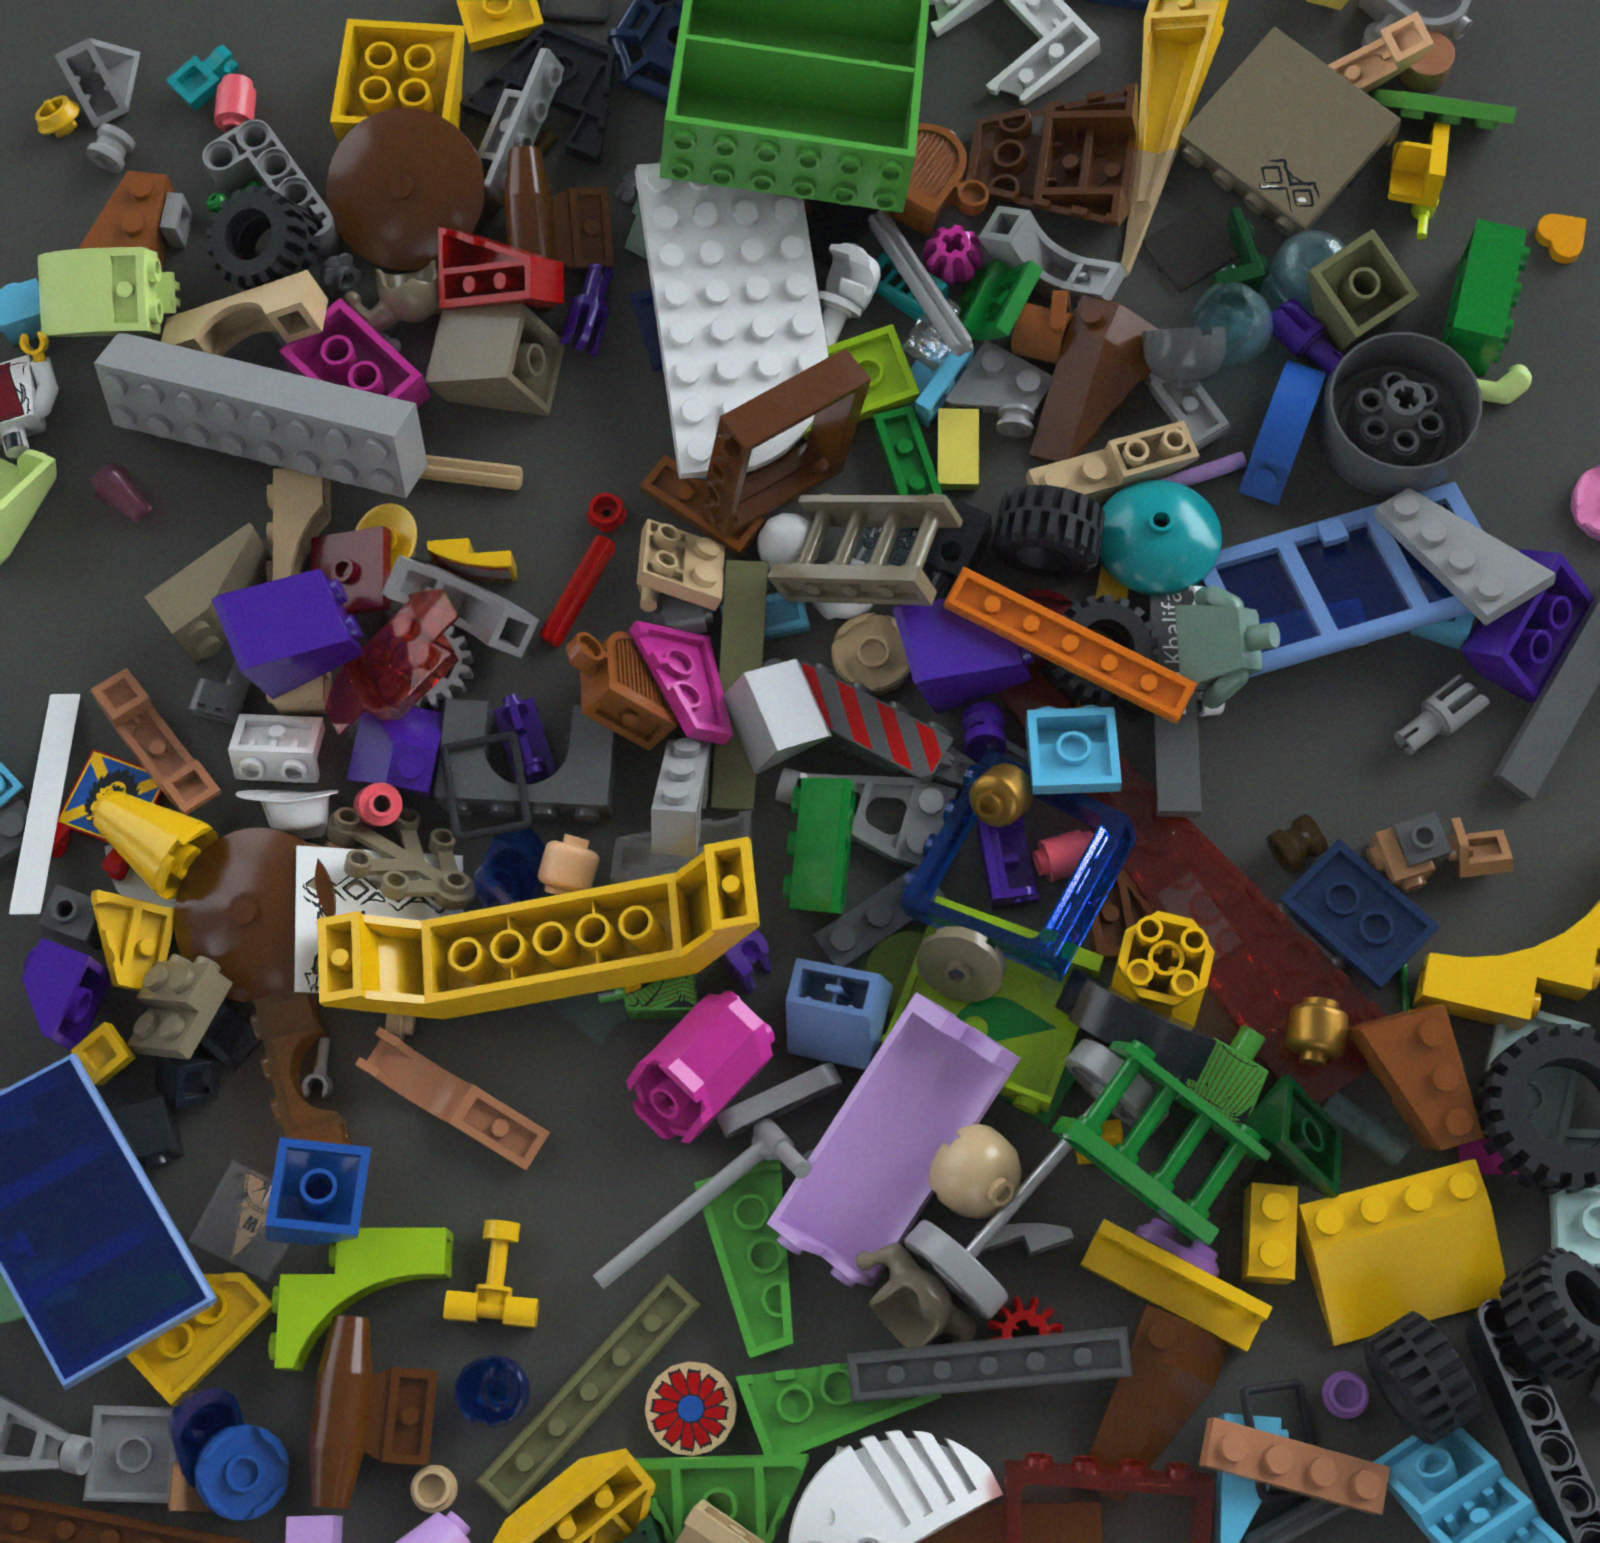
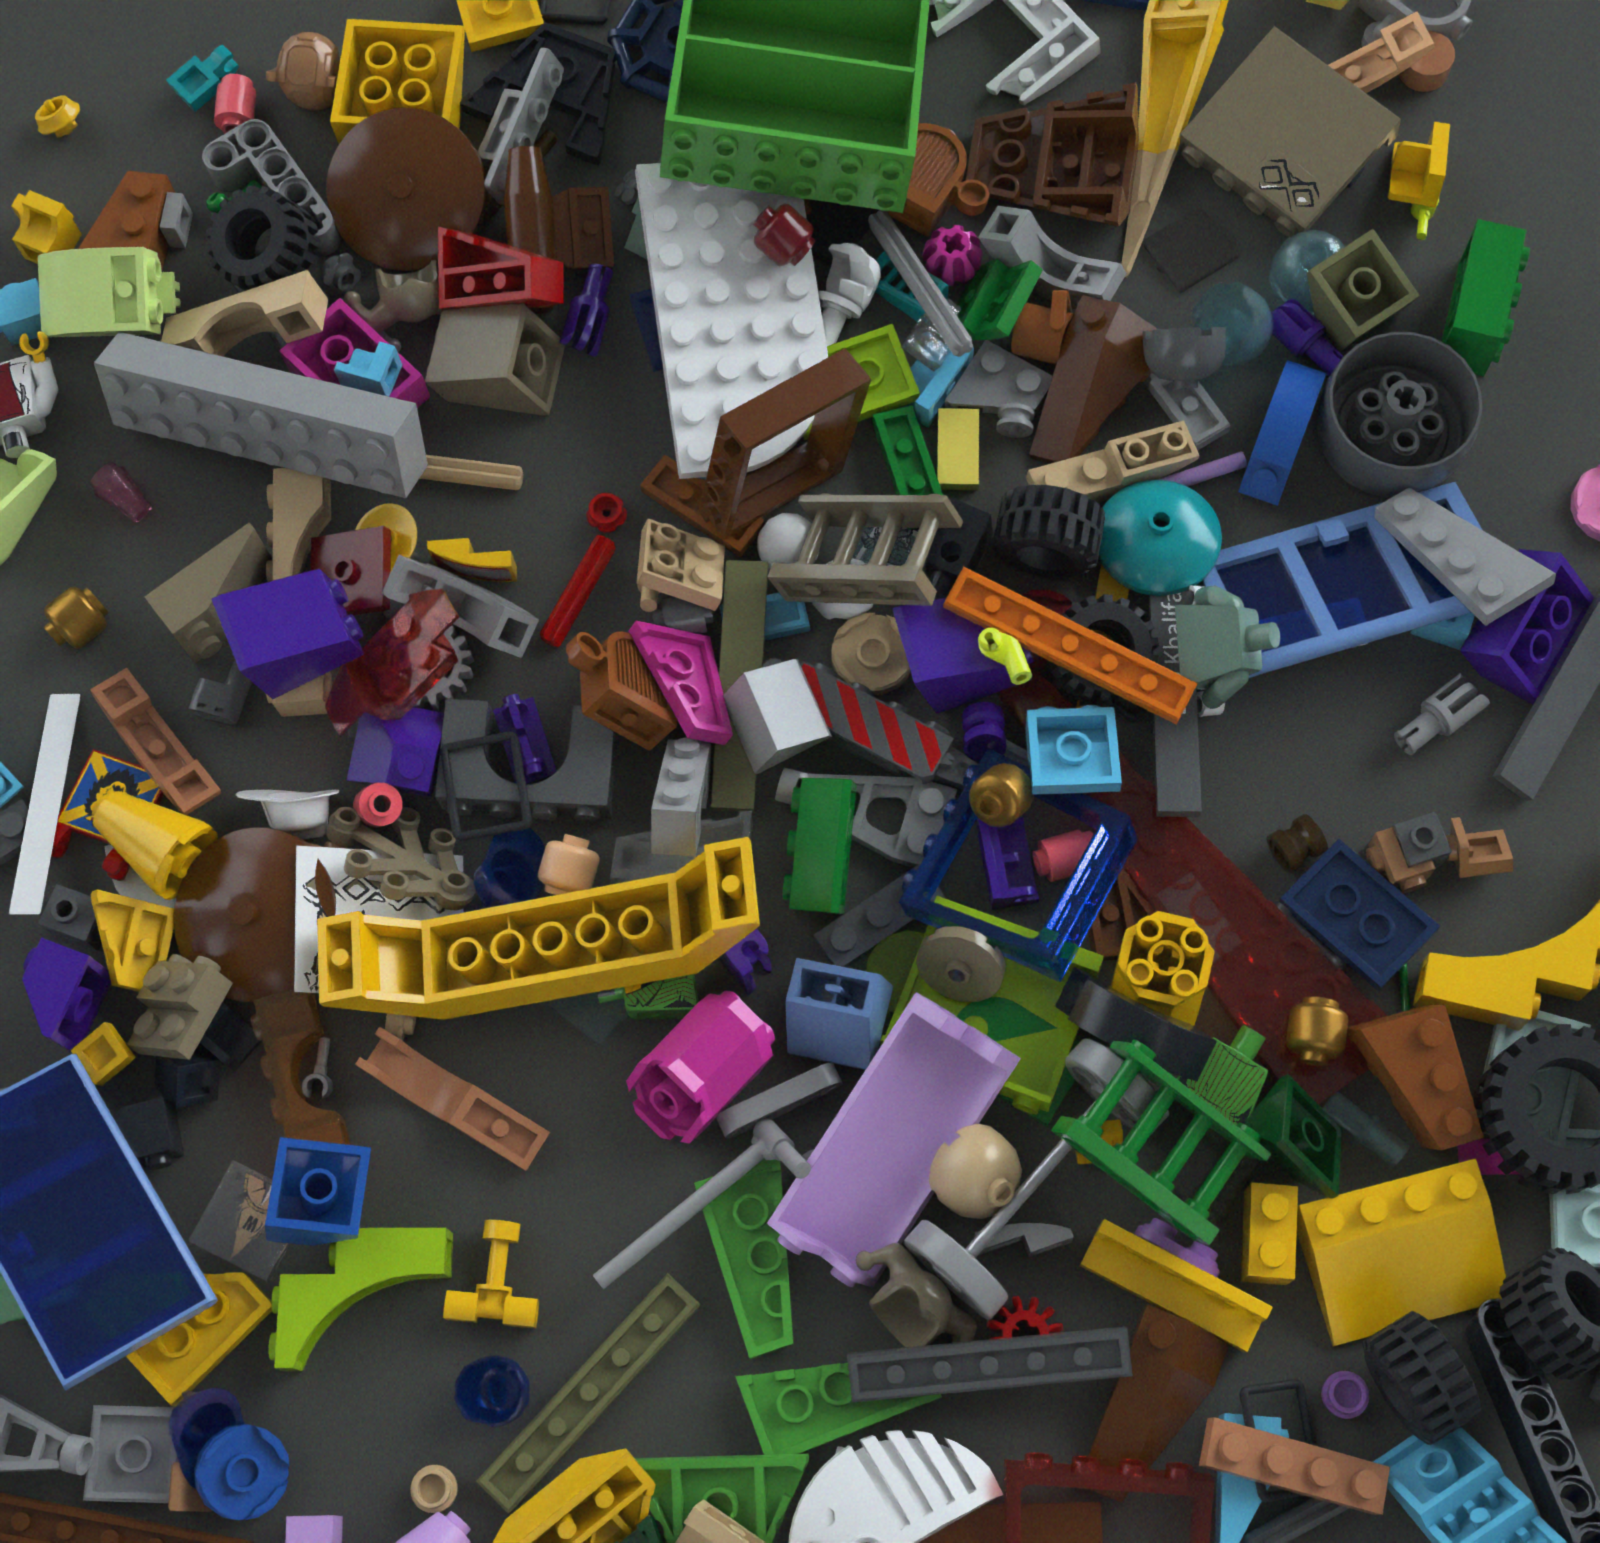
light grey slope [54,38,141,128] -> none
light grey wheel [85,123,136,173] -> none
white bracket [228,714,325,783] -> none
reddish brown plate [308,1315,439,1509] -> none
tile [645,1361,738,1457] -> none
dark green bracket [1209,207,1268,307] -> none
bright green wing [1371,89,1516,130] -> none
yellowish green arm [1477,364,1532,404] -> none
light orange tile [1535,214,1587,264] -> none
none -> yellow brick [11,190,82,264]
none -> pearl gold head [43,587,109,649]
none -> medium nougat helmet [266,32,340,111]
none -> medium azure panel [334,341,402,397]
none -> dark red head [753,203,815,266]
none -> neon yellow arm [978,628,1032,685]

